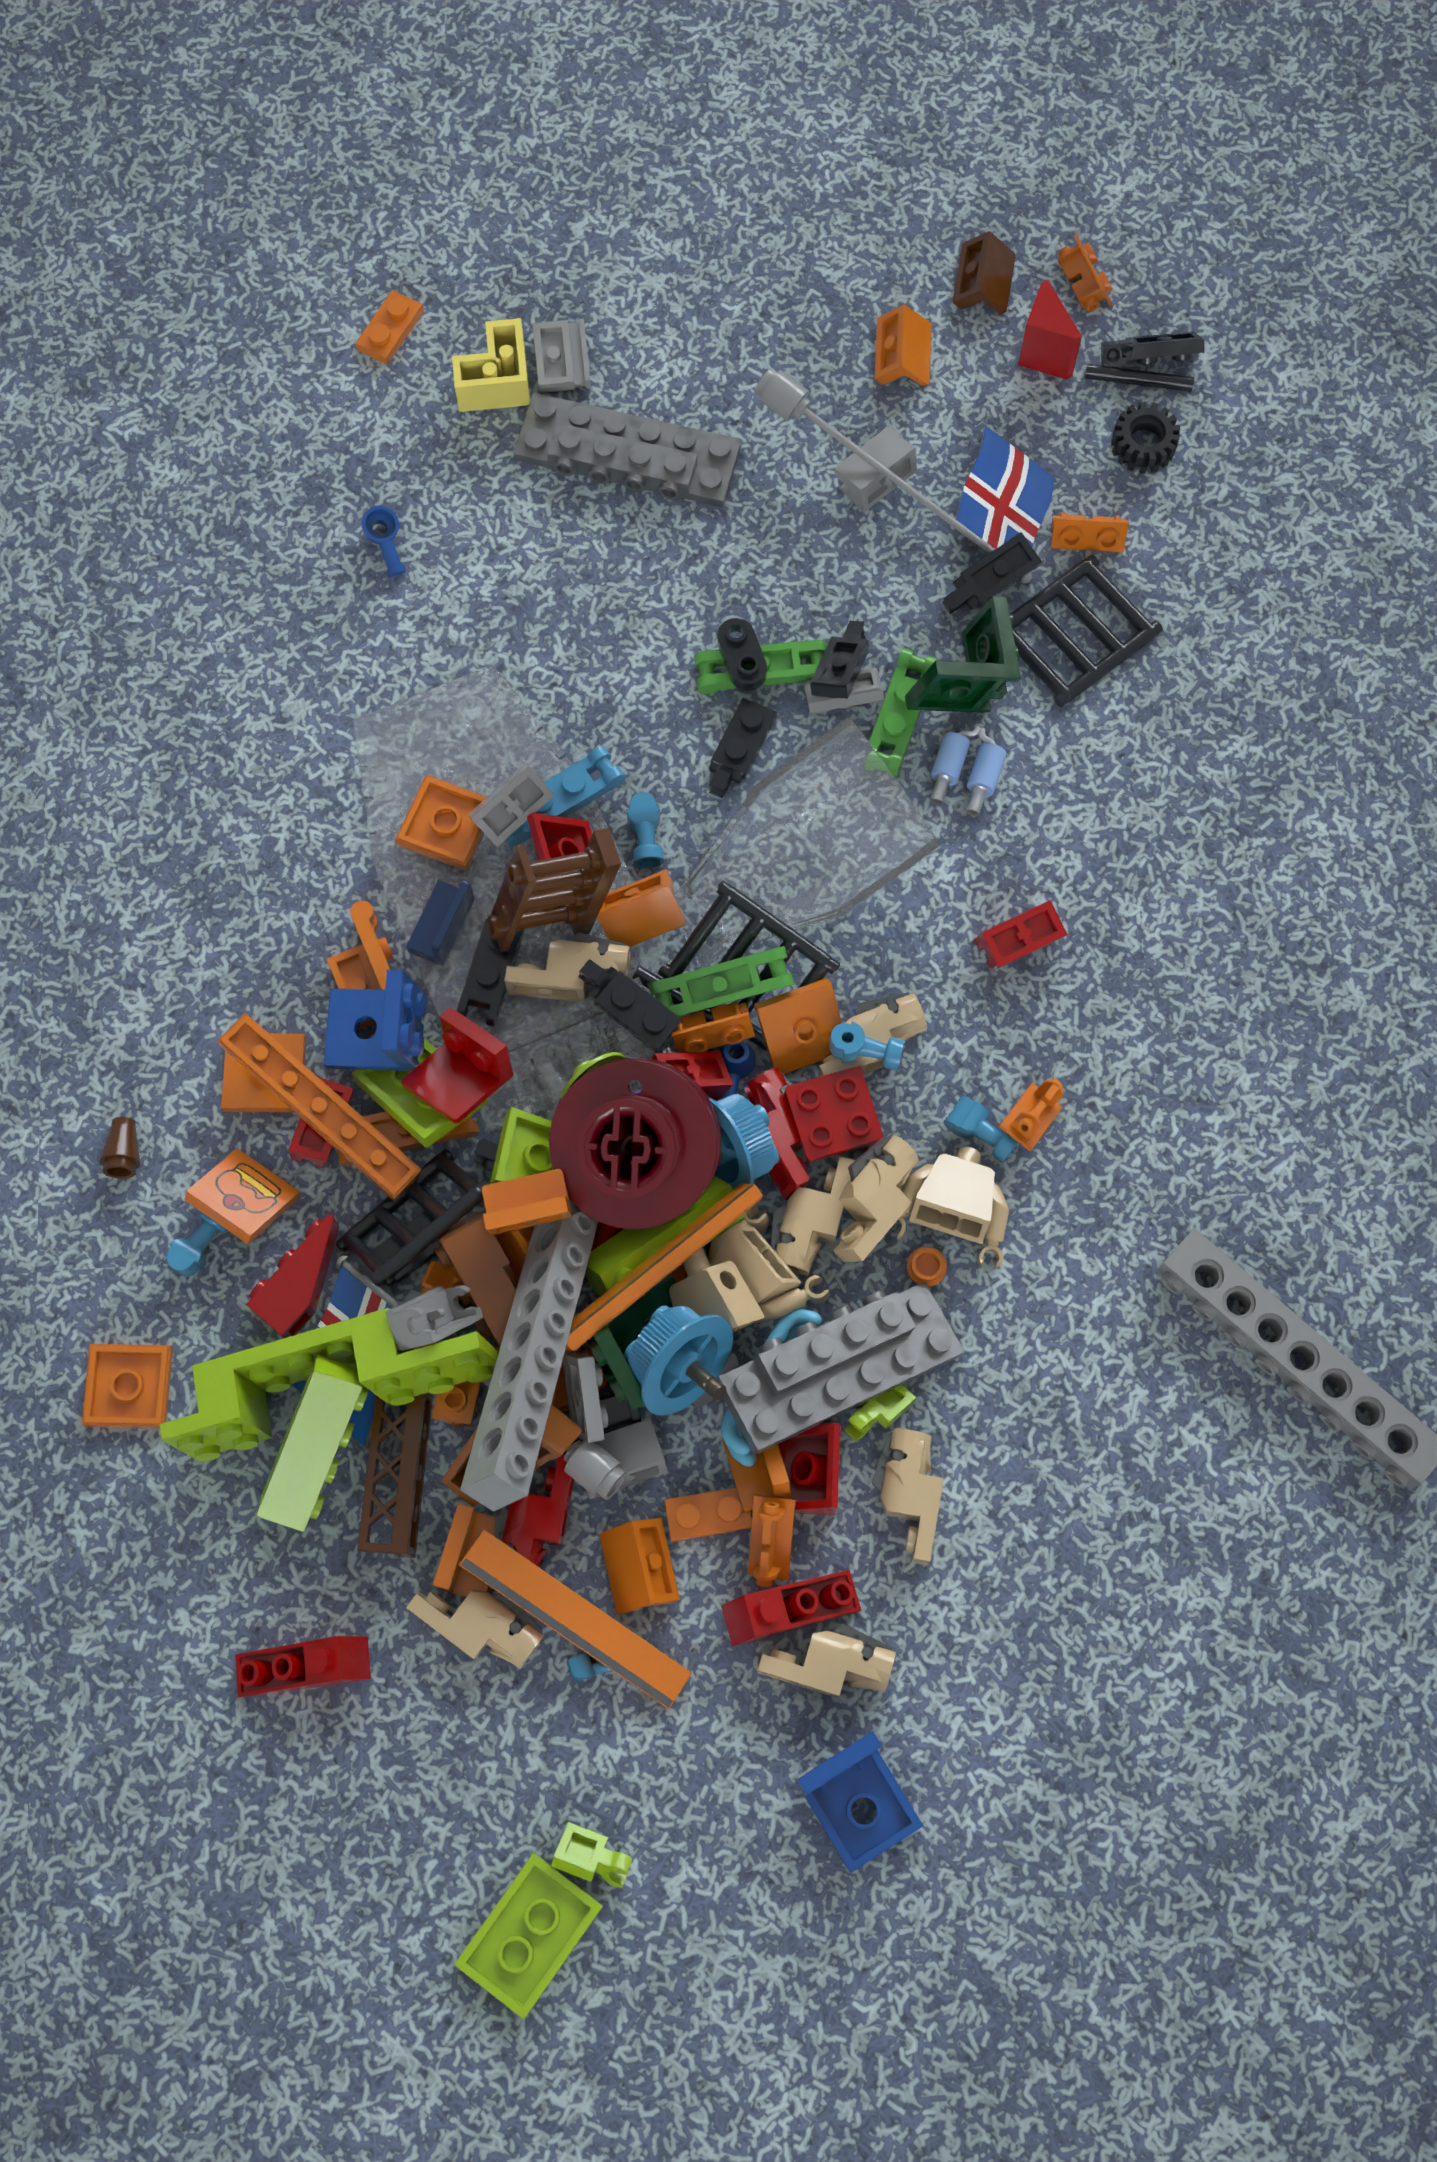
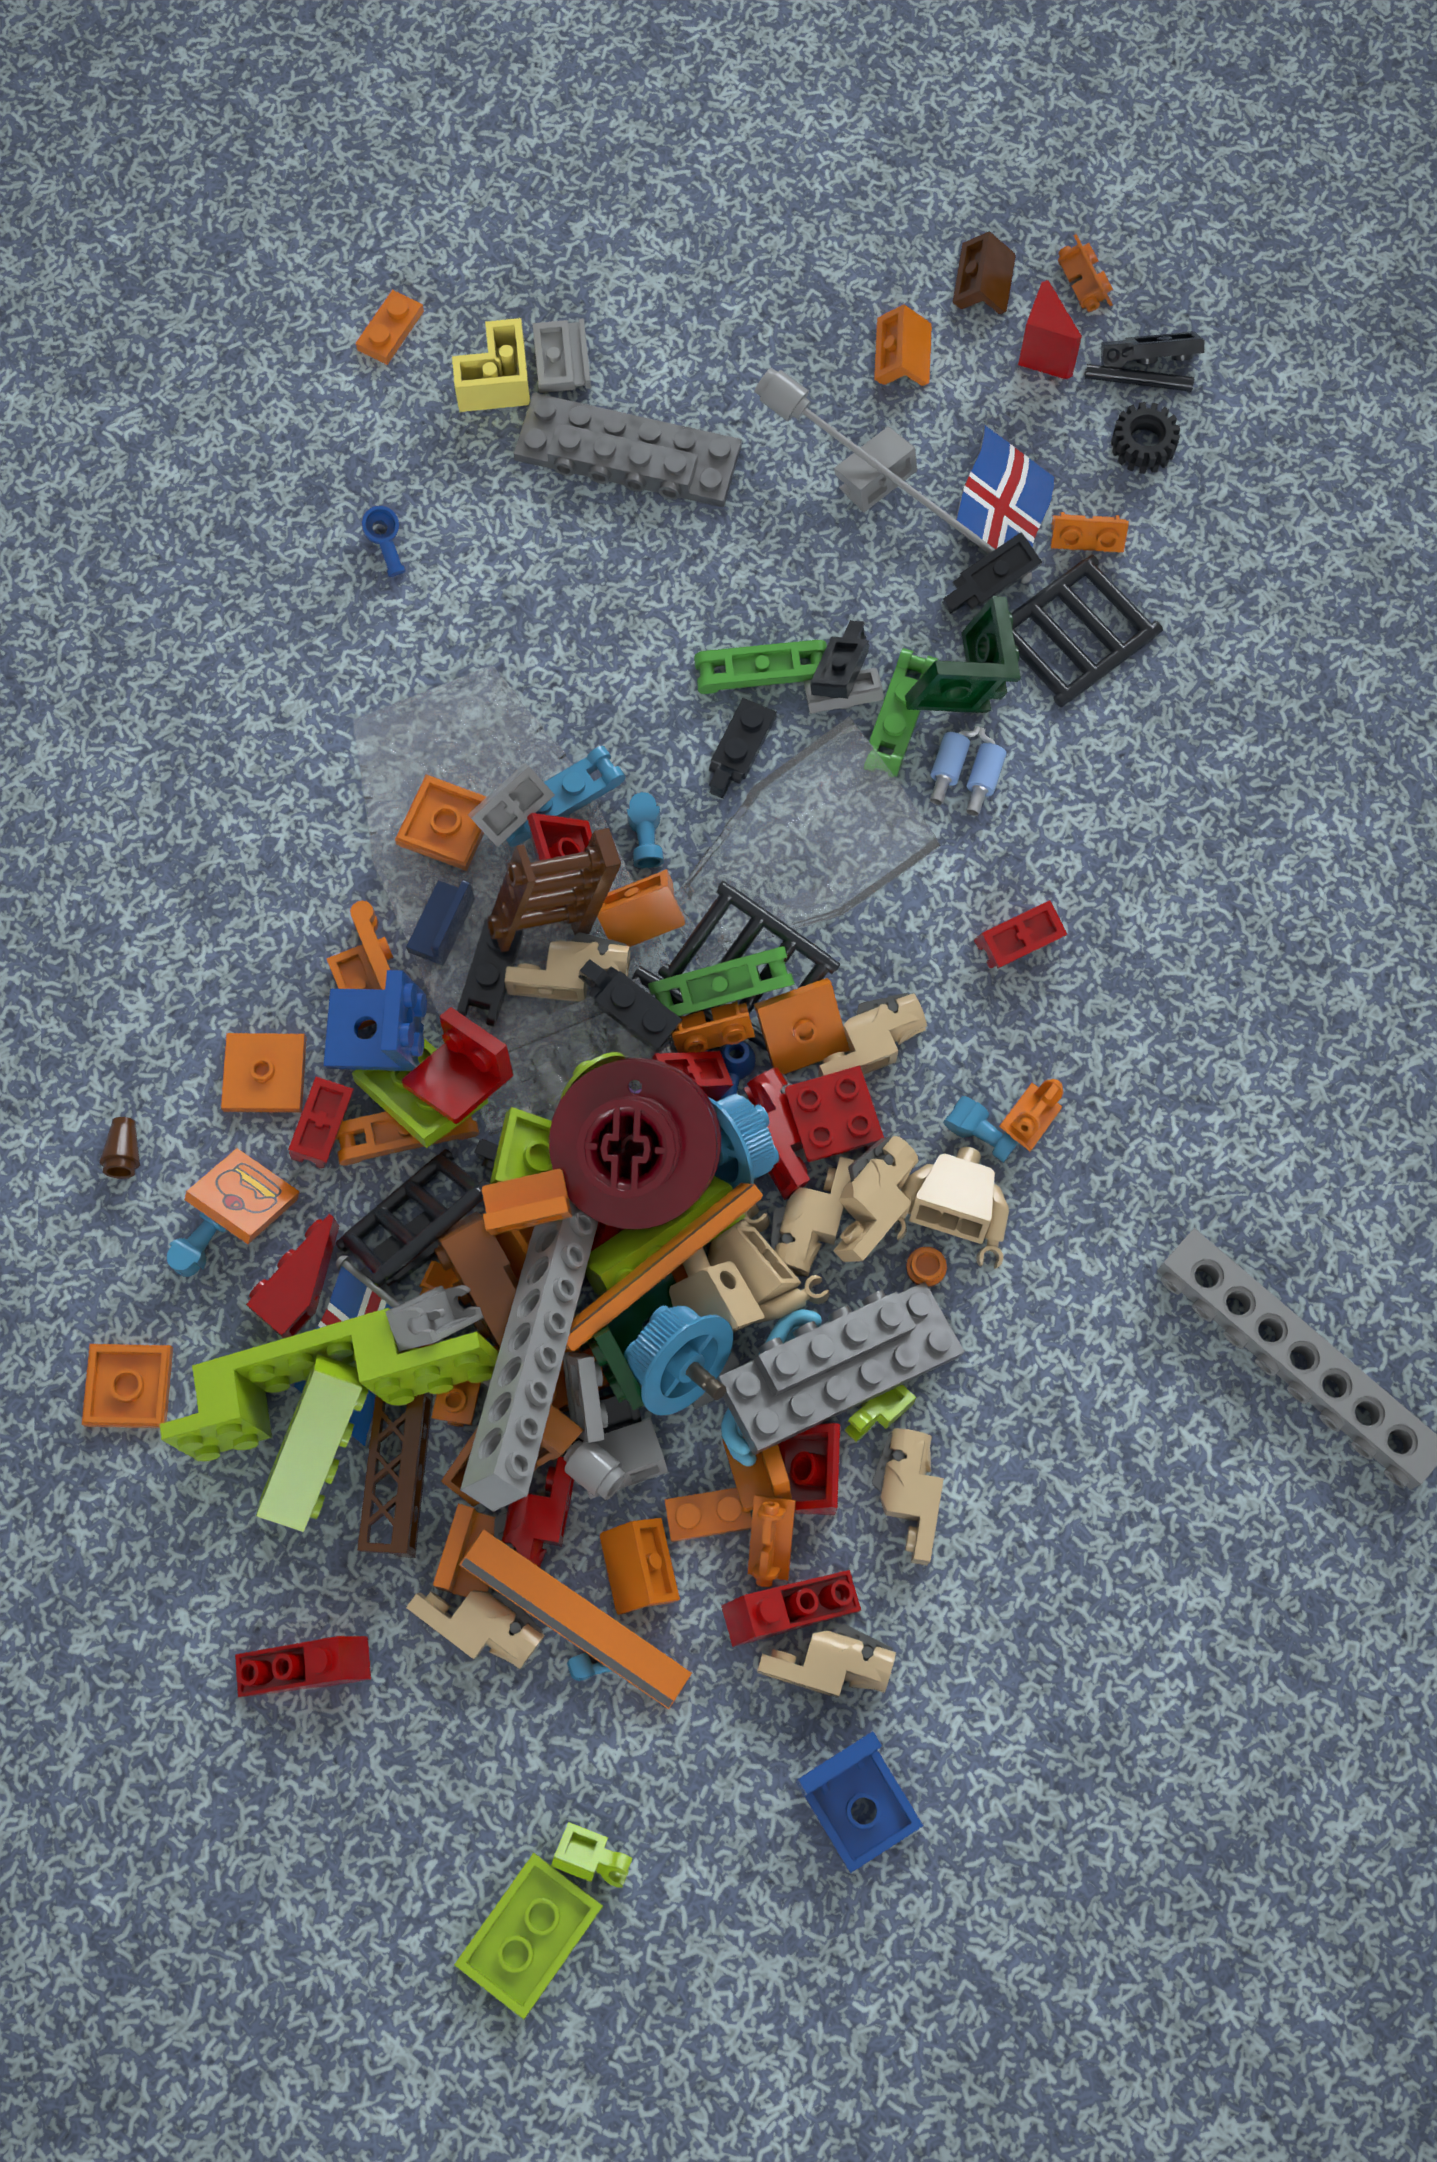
orange tile [217,1013,422,1202] -> none
black plate [717,618,767,691] -> none
dark azure leg [829,1021,905,1071] -> none

